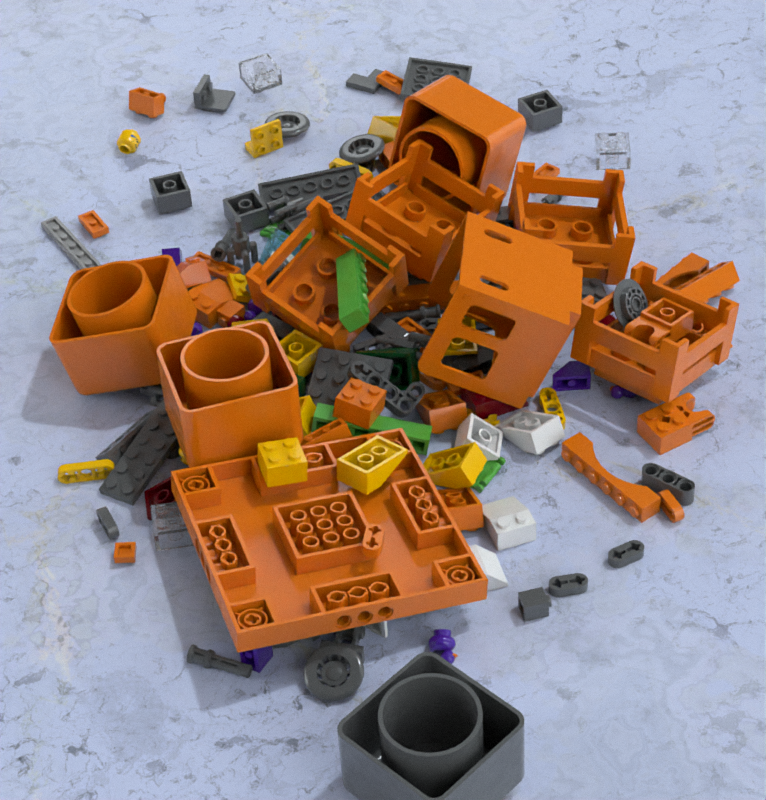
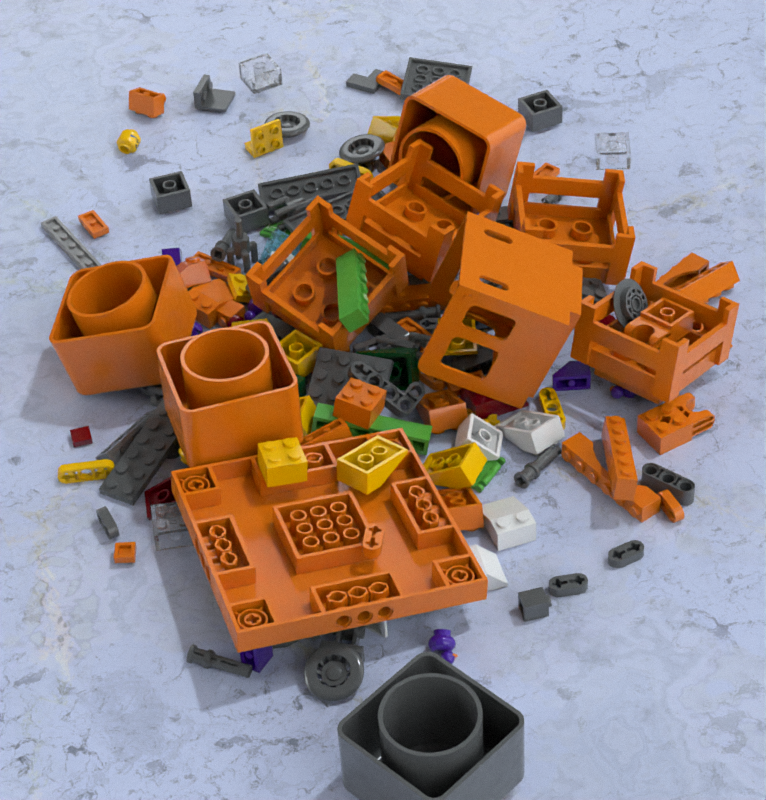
none -> dark red tile [70,426,93,447]
none -> dark grey pin [514,444,562,488]
none -> orange brick [601,415,638,501]

